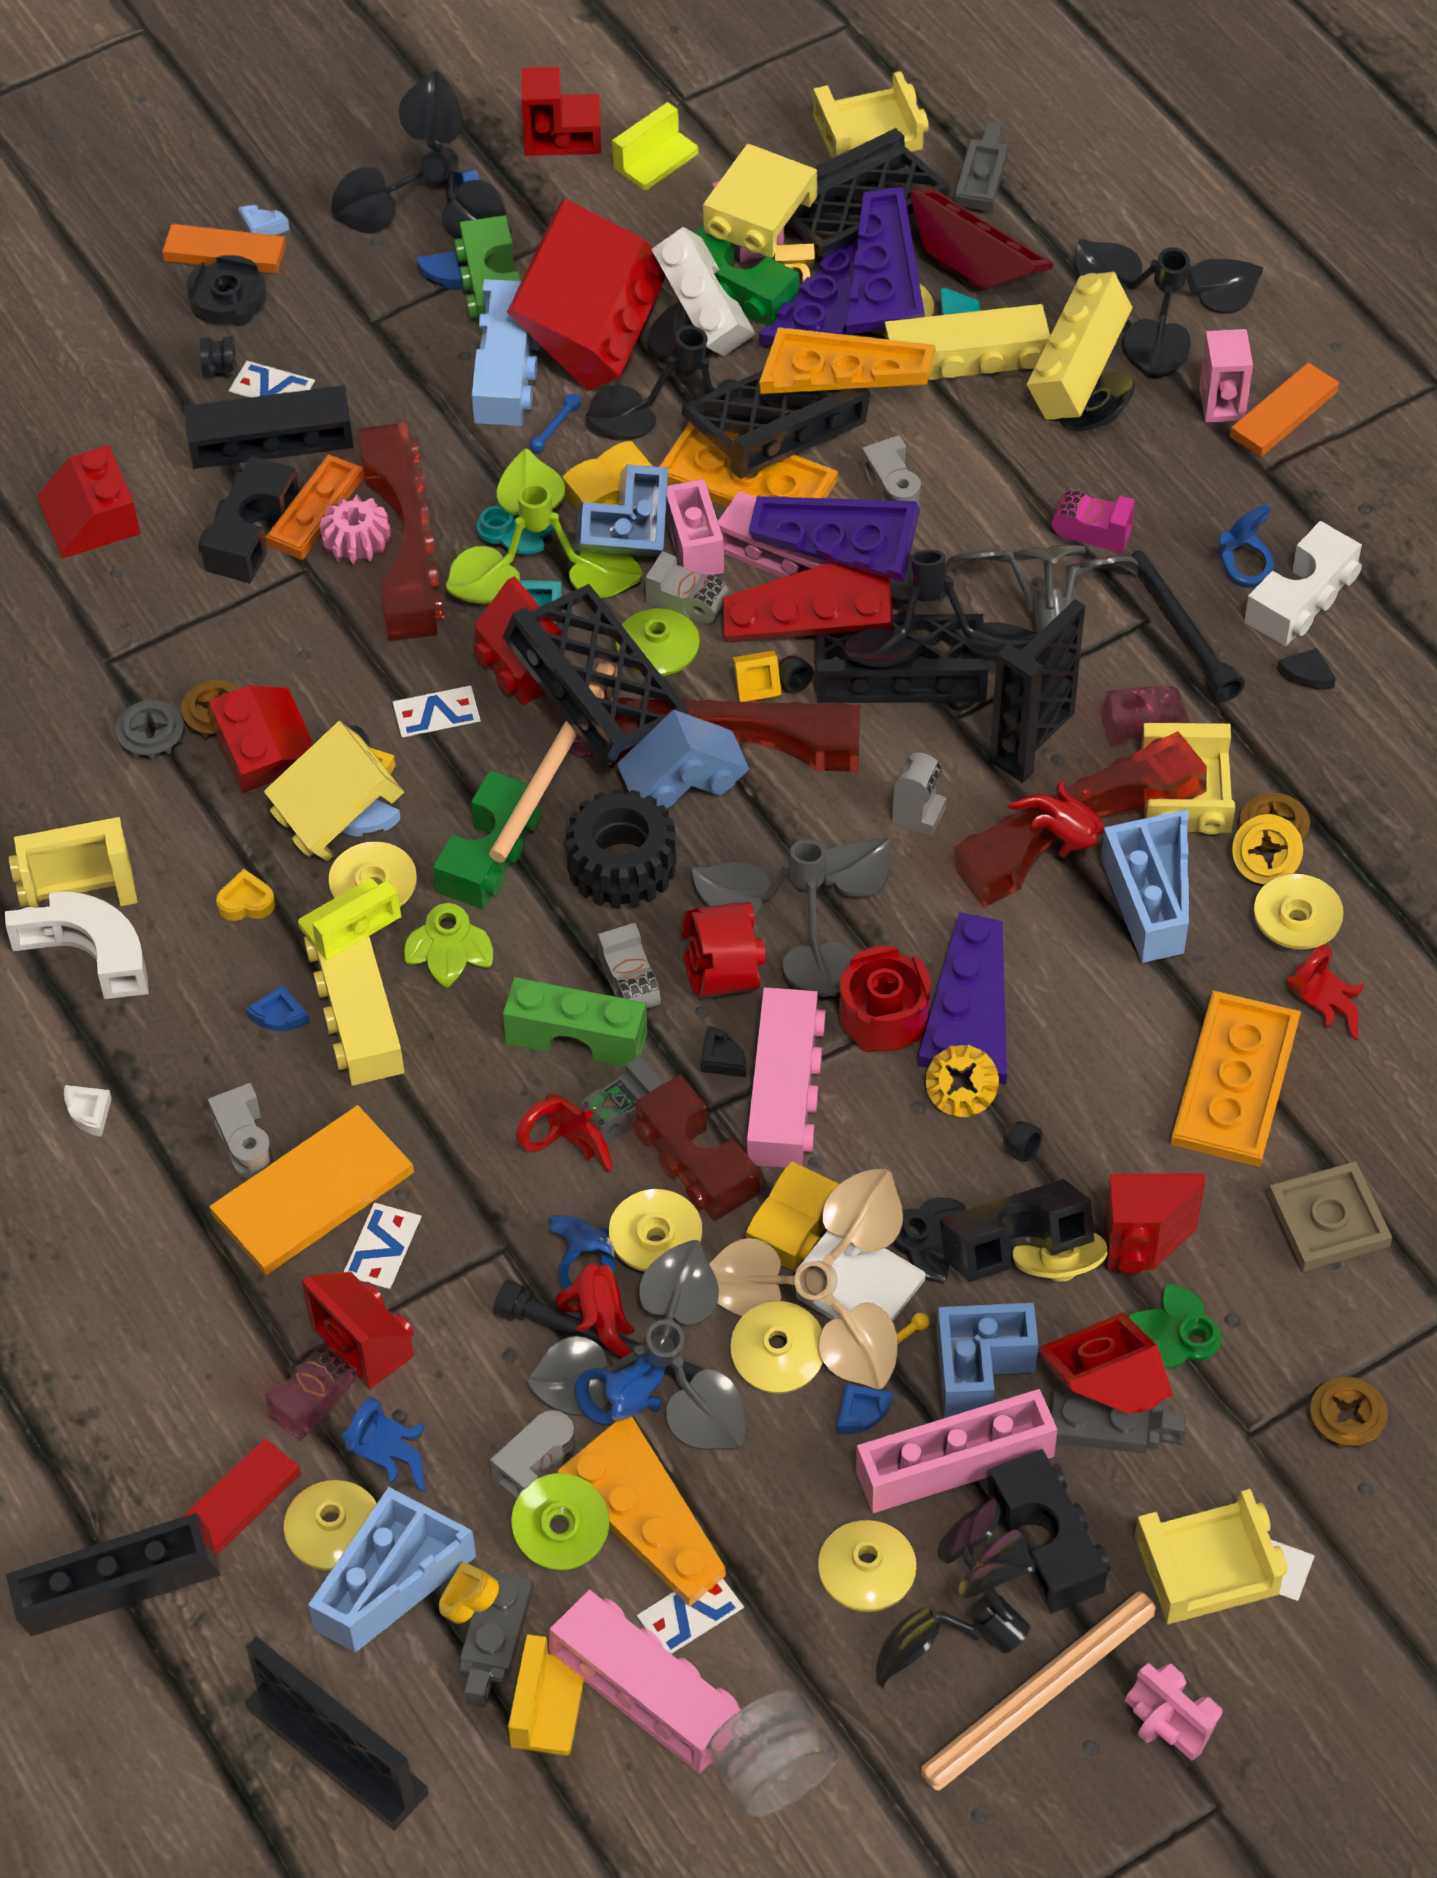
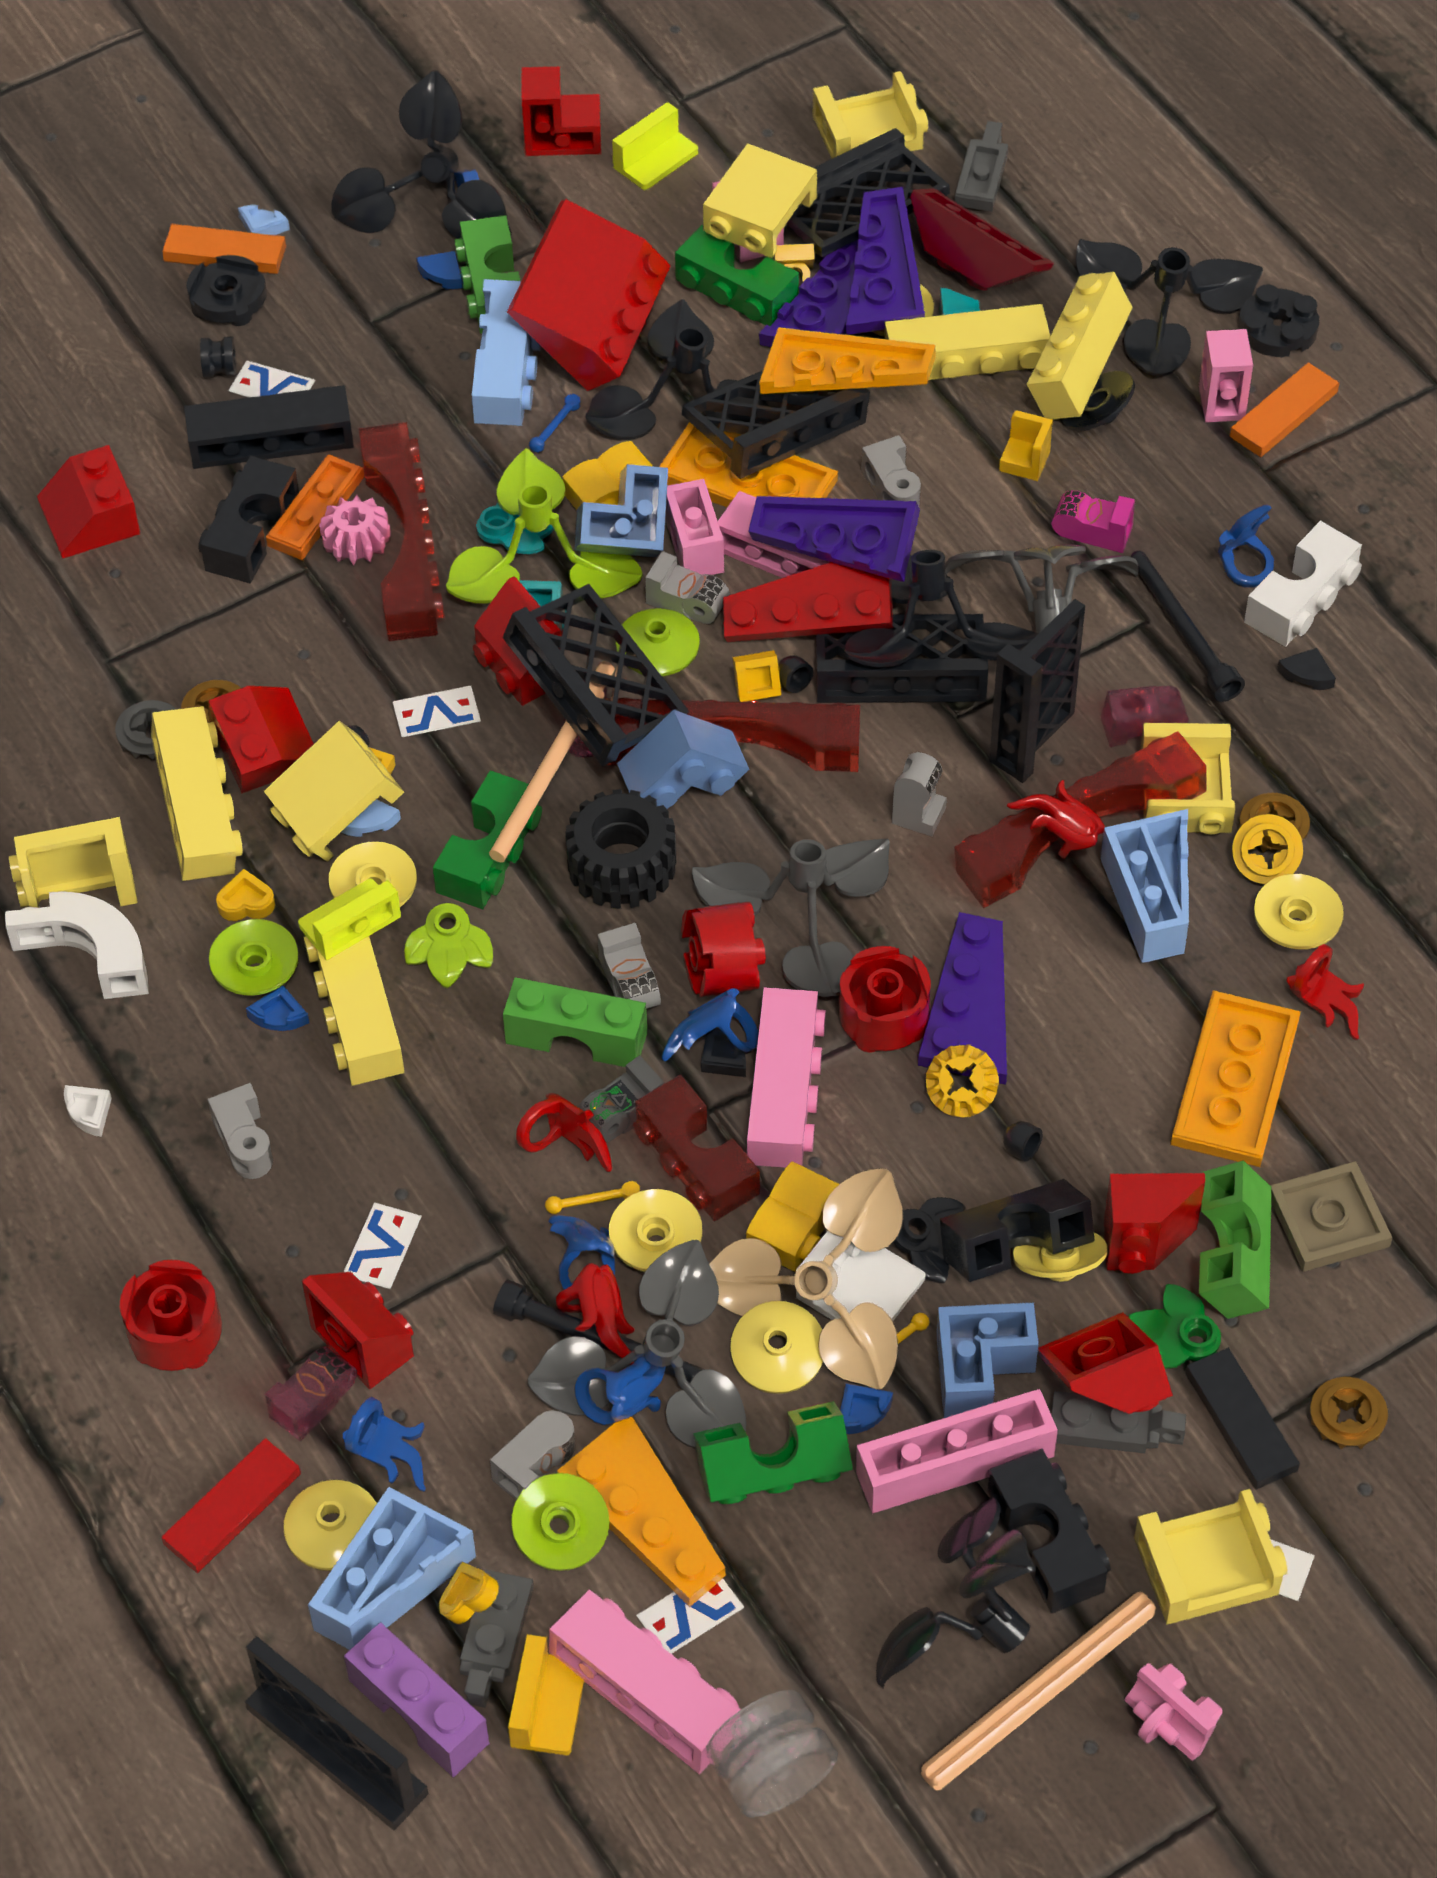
black brick [6,1512,221,1637] -> none
light orange tile [209,1105,414,1276] -> none
white arch [651,227,756,356] -> none
light yellow dish [818,1520,916,1612] -> none
none -> red brick [120,1260,222,1371]
none -> light yellow brick [151,706,243,881]
none -> lime dish [209,919,298,996]
none -> medium lavender arch [344,1622,489,1778]
none -> yellow hinge [545,1181,640,1214]
none -> blue piece [662,988,759,1062]
none -> green arch [693,1401,853,1504]
none -> yellow panel [999,410,1053,481]
none -> black tile [1186,1347,1300,1490]
none -> bright green arch [1199,1161,1271,1319]
none -> black plate [1238,284,1319,357]

